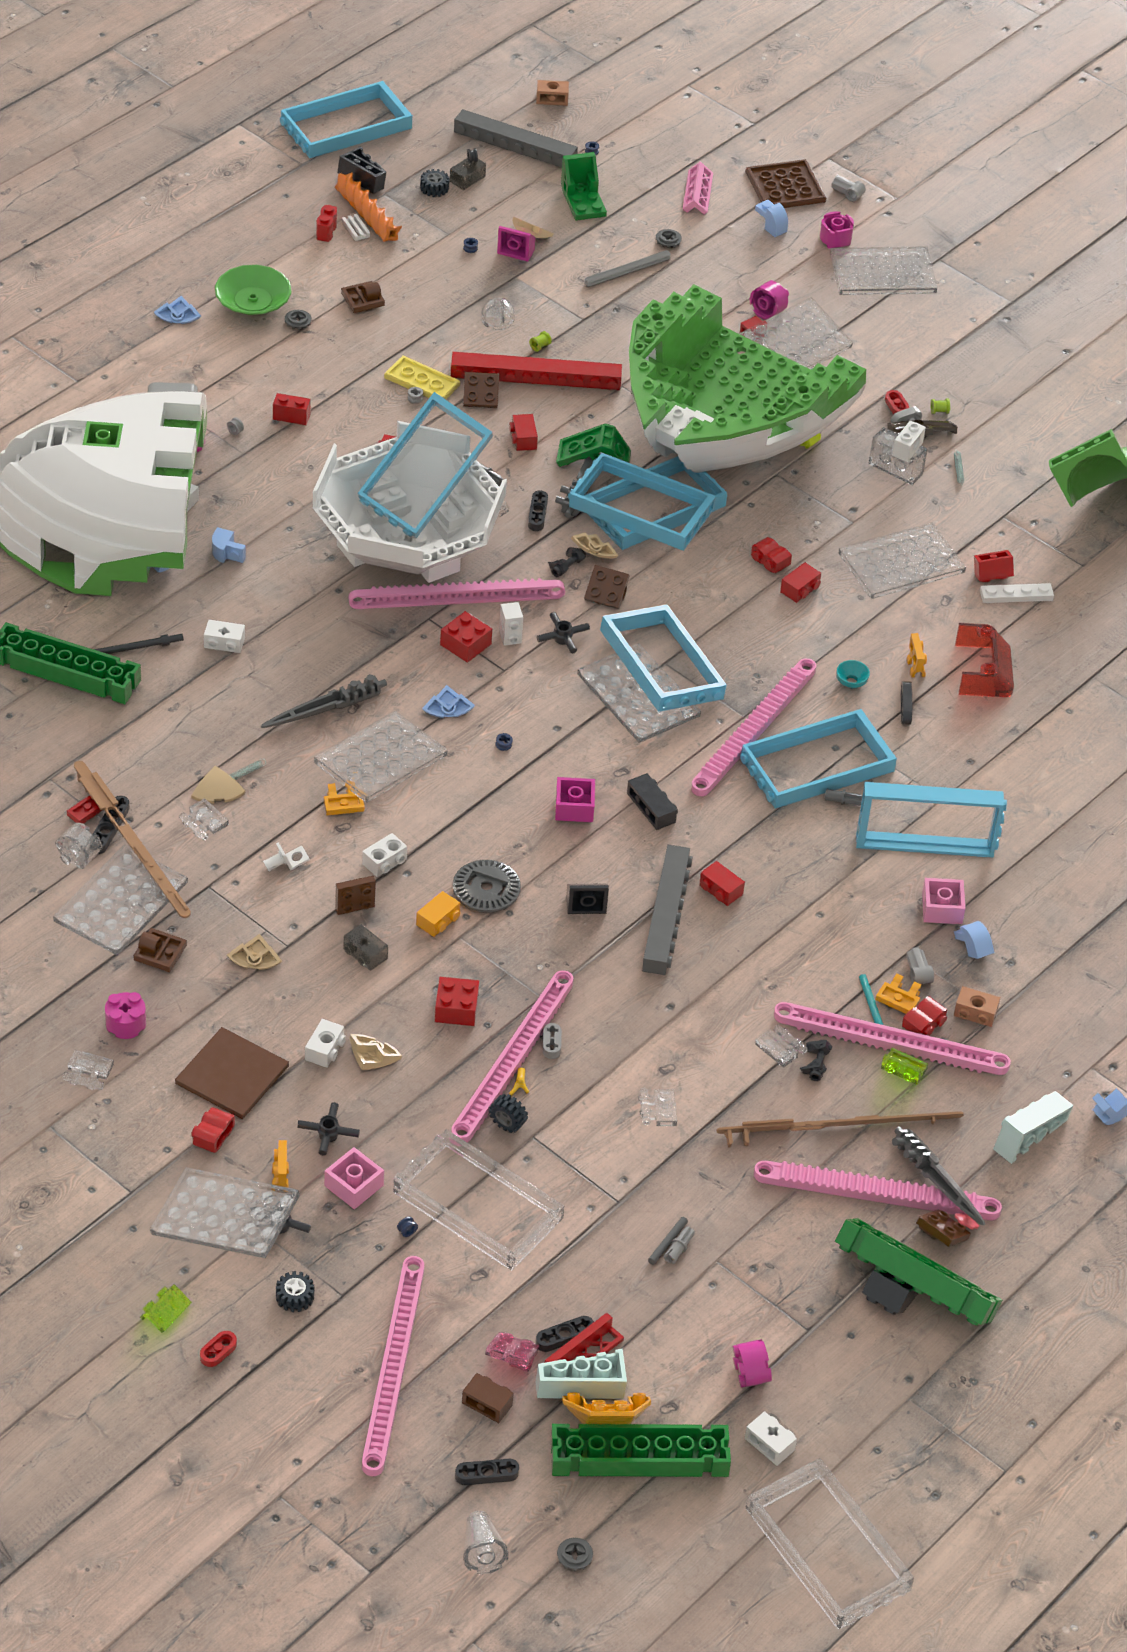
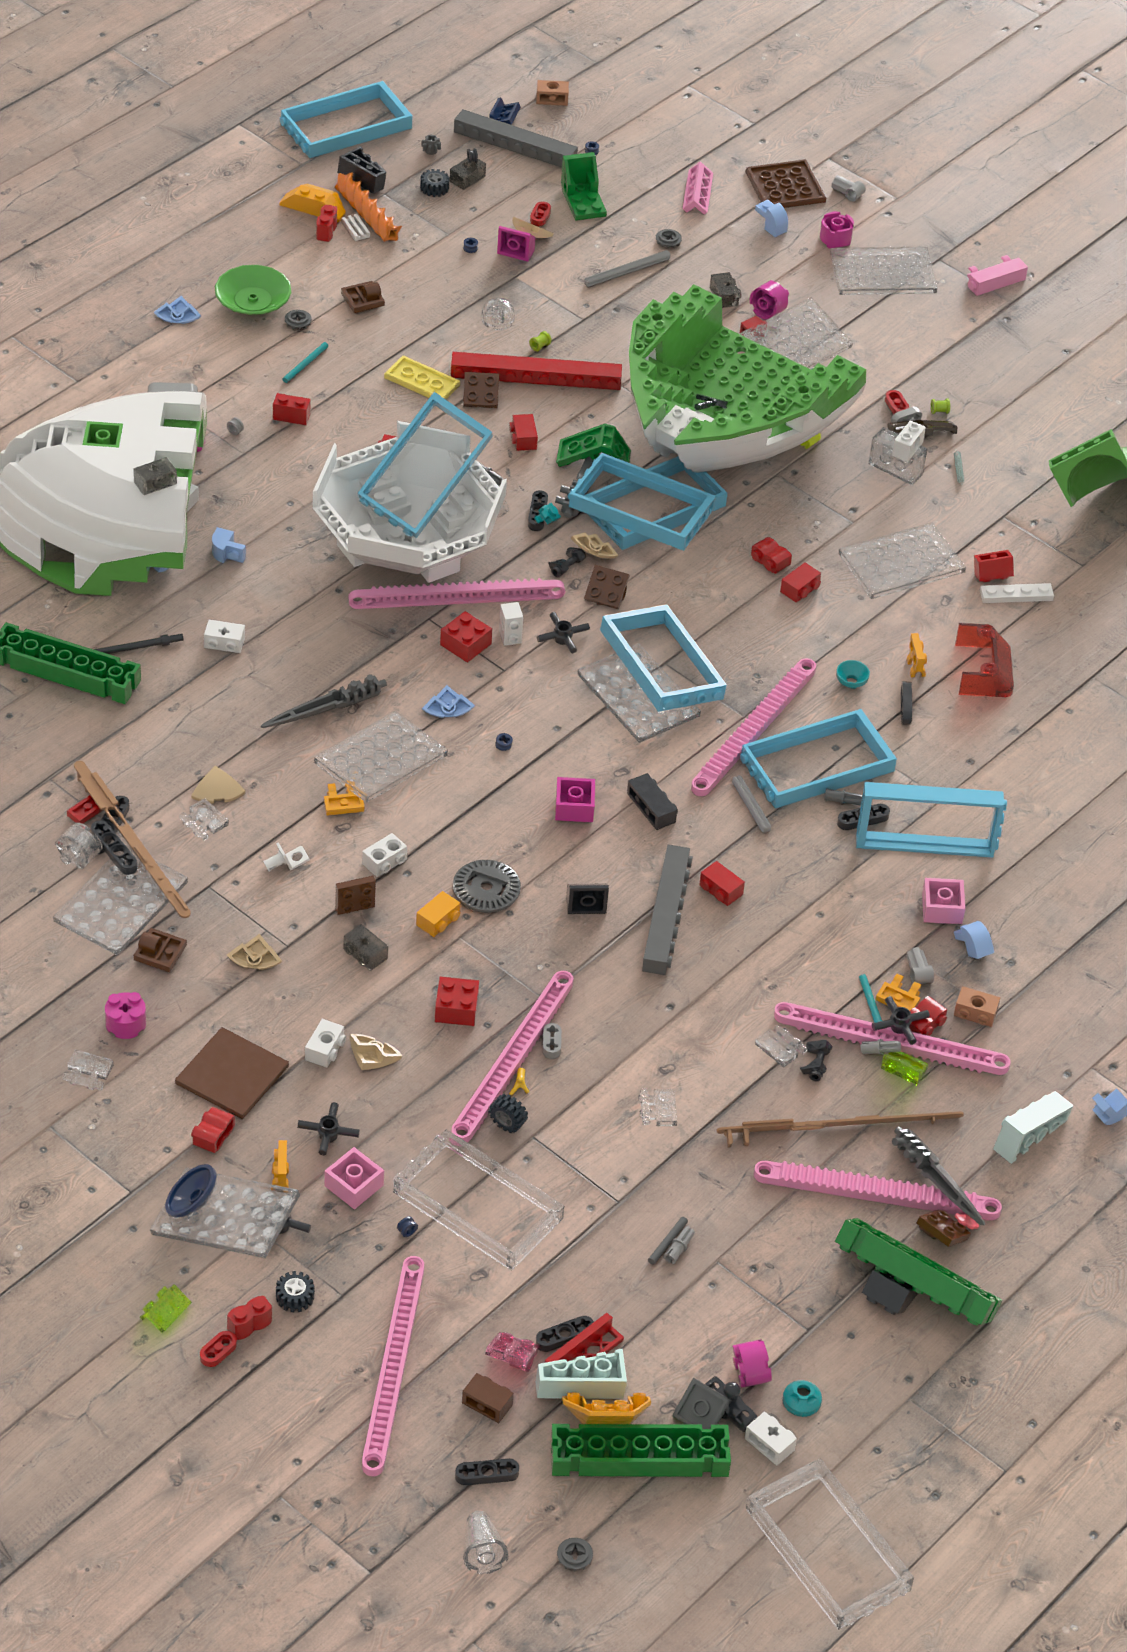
light aqua piece [230,759,266,780] -> none
light grey bush [408,387,423,403] -> none
none -> black beam [91,821,138,875]
none -> clear smoke brick [133,457,177,495]
none -> dark blue dish [165,1164,217,1218]
none -> red brick [227,1296,272,1340]
none -> light orange wedge [279,184,346,223]
none -> teal bar [282,342,328,383]
none -> dark grey gear [421,134,441,155]
none -> dark blue bracket [489,97,521,125]
none -> red plate [530,201,551,227]
none -> teal plate [534,502,561,525]
none -> dark grey tile [672,1378,732,1429]
none -> black piece [694,394,728,411]
none -> black piece [705,1376,757,1432]
none -> clear smoke brick [709,272,741,308]
none -> light grey axle [732,775,771,833]
none -> teal piece [782,1380,822,1417]
none -> black beam [837,803,890,830]
none -> light grey axle [861,1039,901,1055]
none -> black bar [872,996,930,1045]
none -> bright pink brick [967,255,1028,296]

